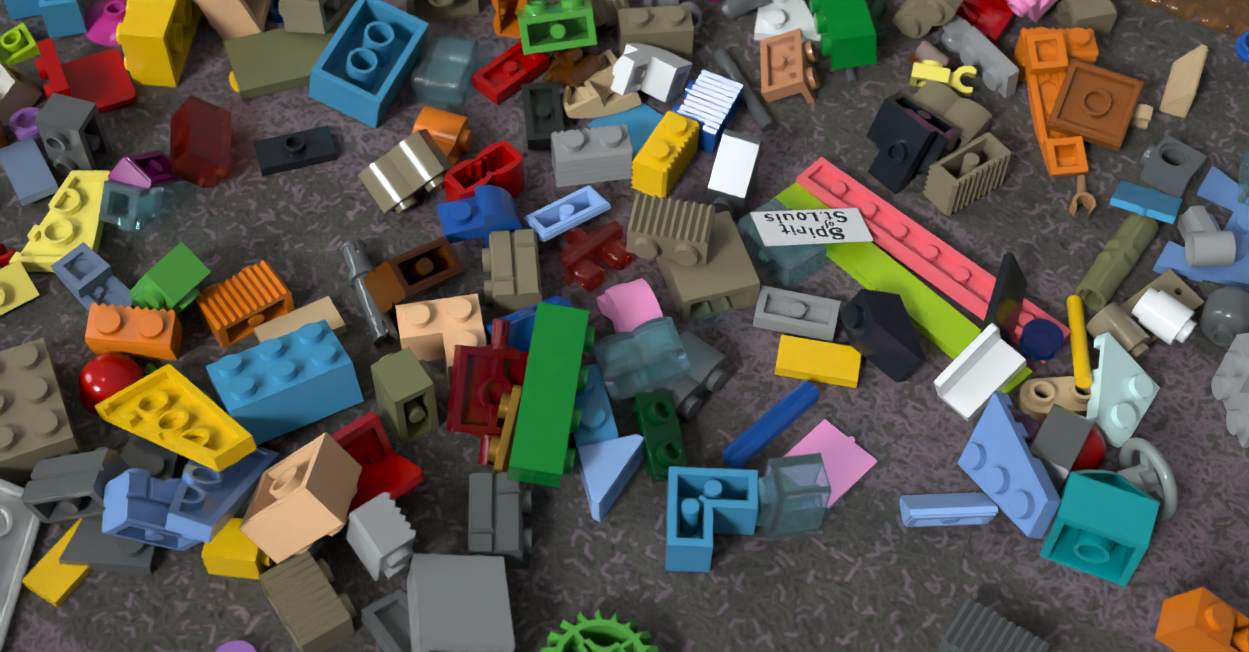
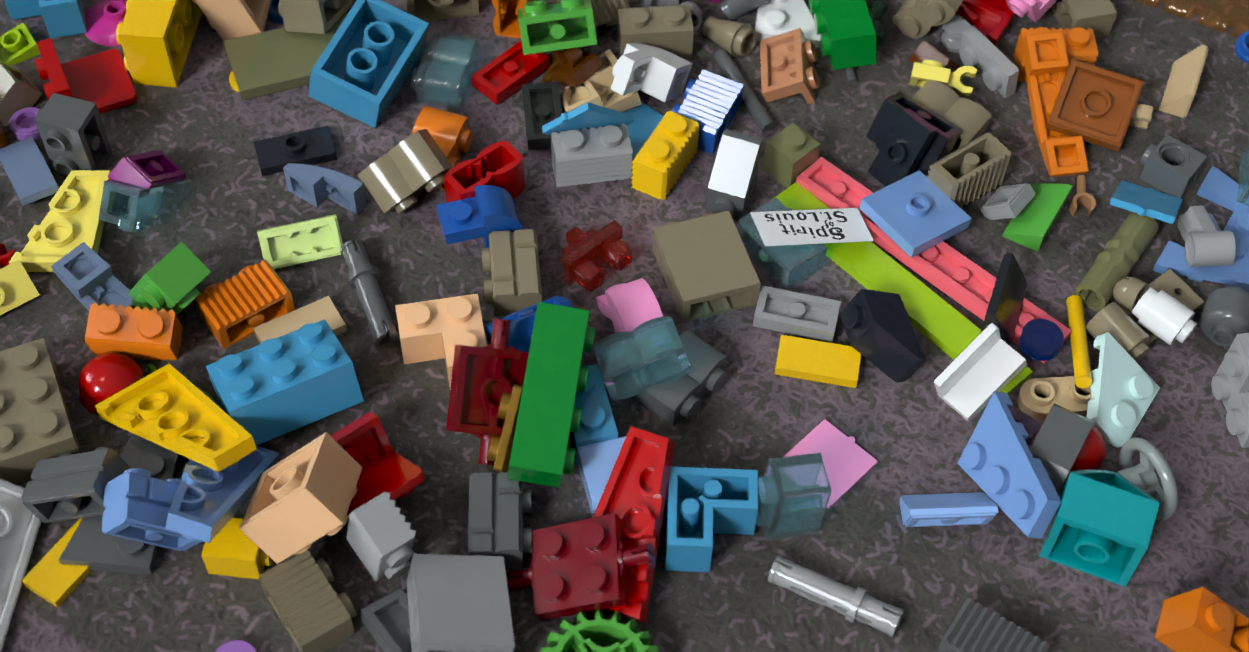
clear red brick [169,95,234,188] -> none
reddish brown brick [363,237,463,313] -> none
olive brick [370,347,439,446] -> none
light blue slope [523,185,611,242] -> none
dark tan brick [626,193,716,266] -> none
dark green hinge [632,391,689,483] -> none
blue axle [722,380,820,469] -> none
none -> yellowish green plate [257,214,343,269]
none -> sand blue slope [283,163,367,215]
none -> dark red plate [506,513,655,621]
none -> dark azure piece [542,102,634,135]
none -> red wing [593,426,675,624]
none -> dark tan cone [702,16,757,57]
none -> olive brick [763,123,820,188]
none -> light grey pin [768,555,904,637]
none -> medium blue plate [859,170,972,258]
none -> light grey tile [980,183,1036,220]
none -> bright green slope [1002,183,1073,252]
none -> dark tan hinge [1113,277,1149,312]

